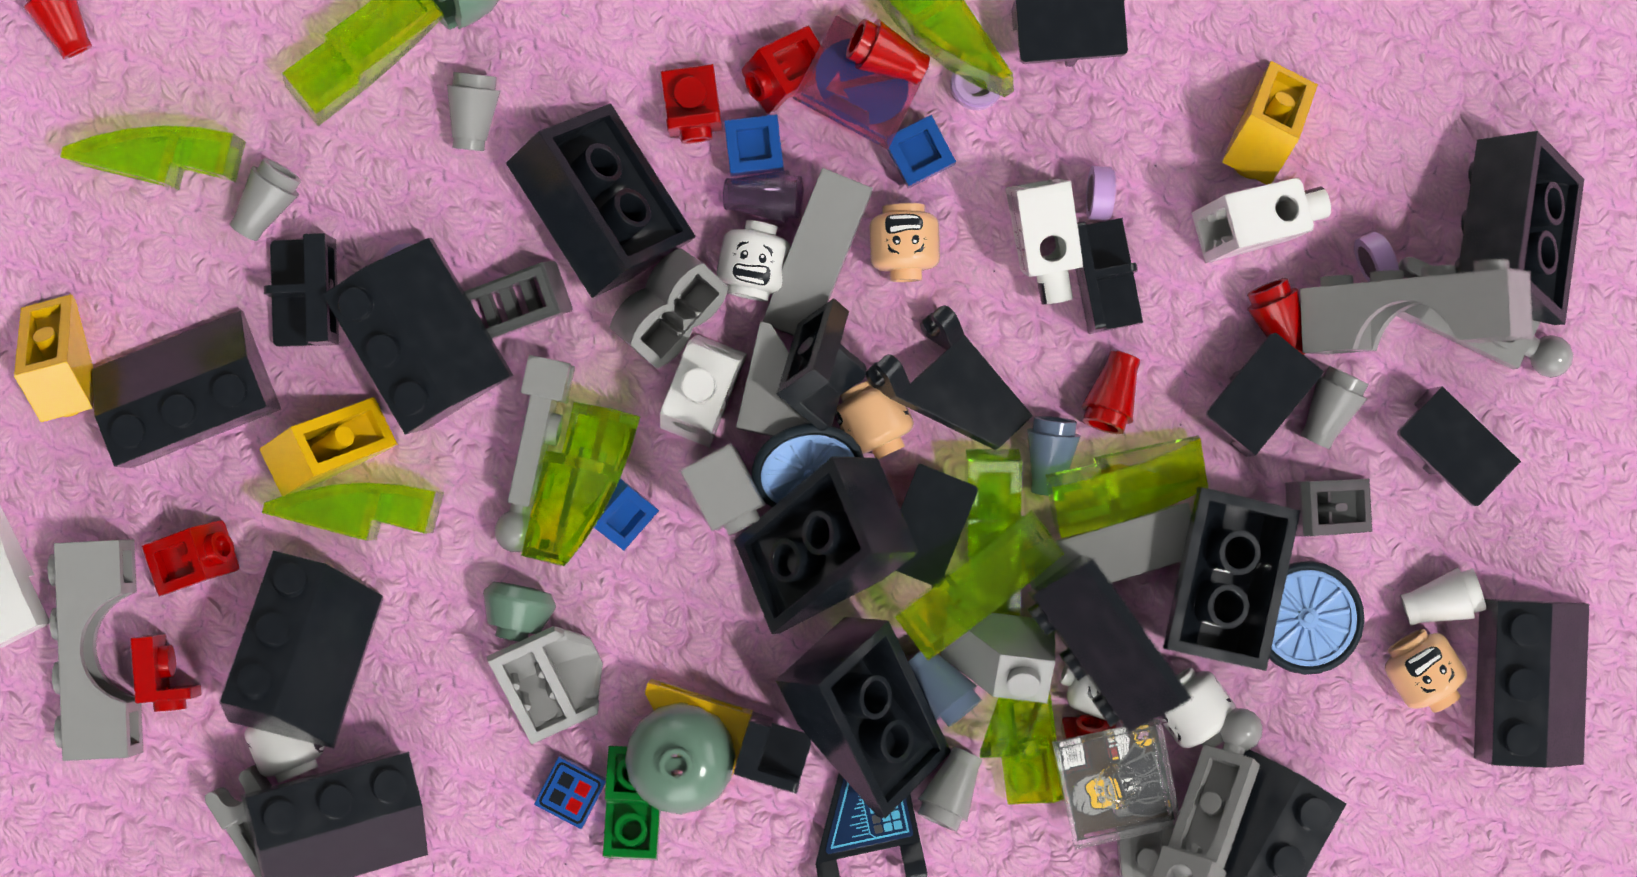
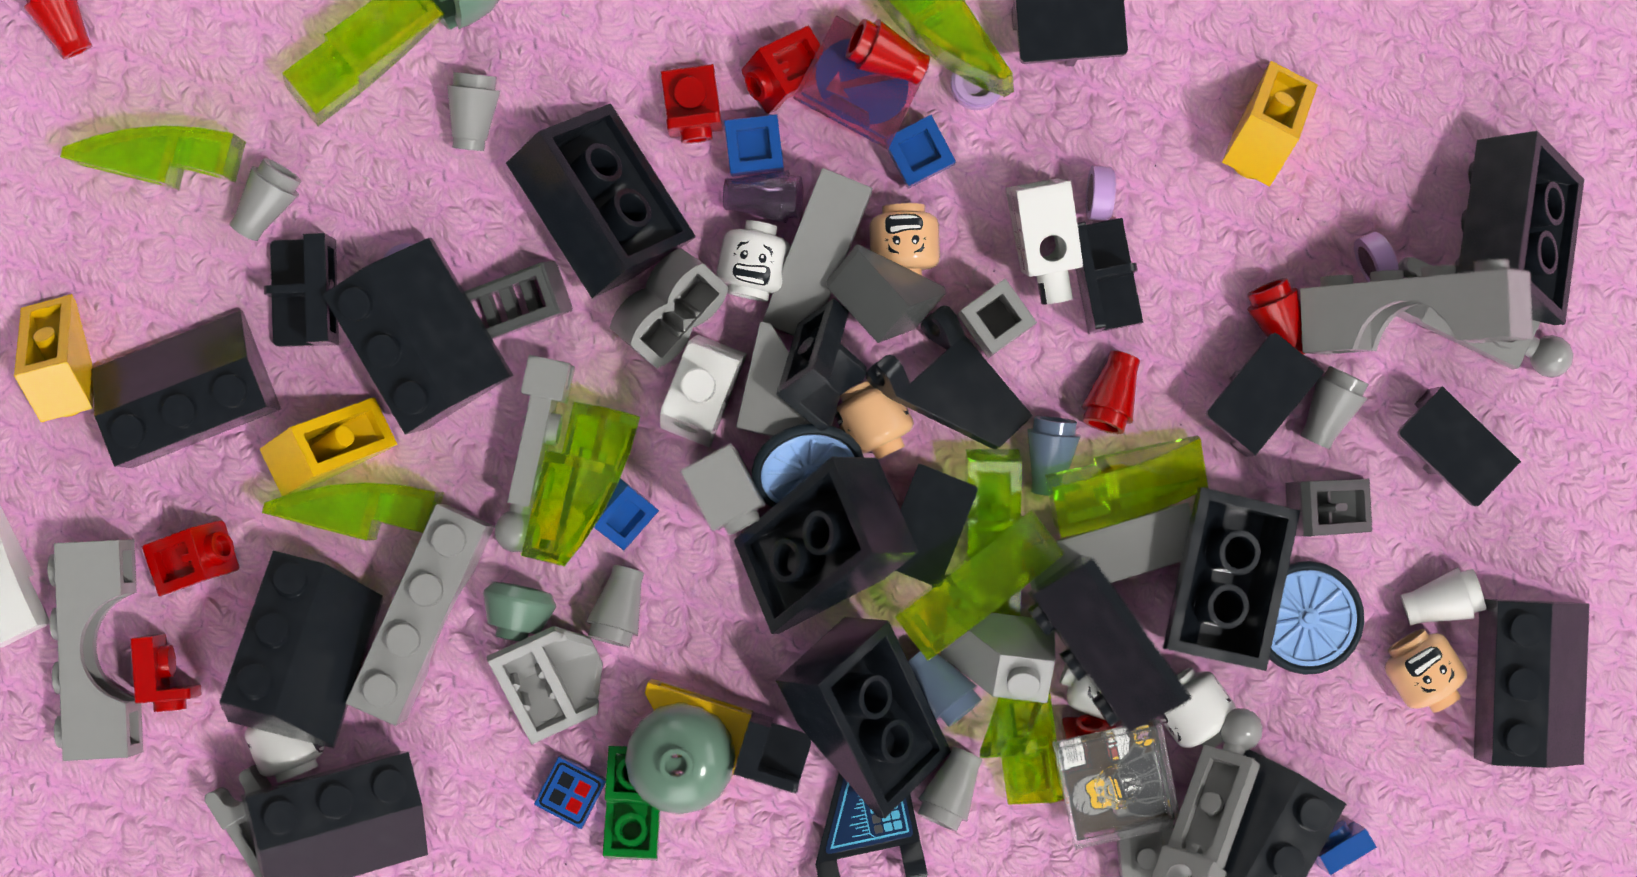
white torso [1192,178,1331,264] -> none
none -> light grey arch [345,504,495,726]
none -> light grey cone [586,565,644,648]
none -> dark grey slope [826,244,946,343]
none -> light grey brick [957,279,1037,358]
none -> blue plate [1316,821,1377,875]

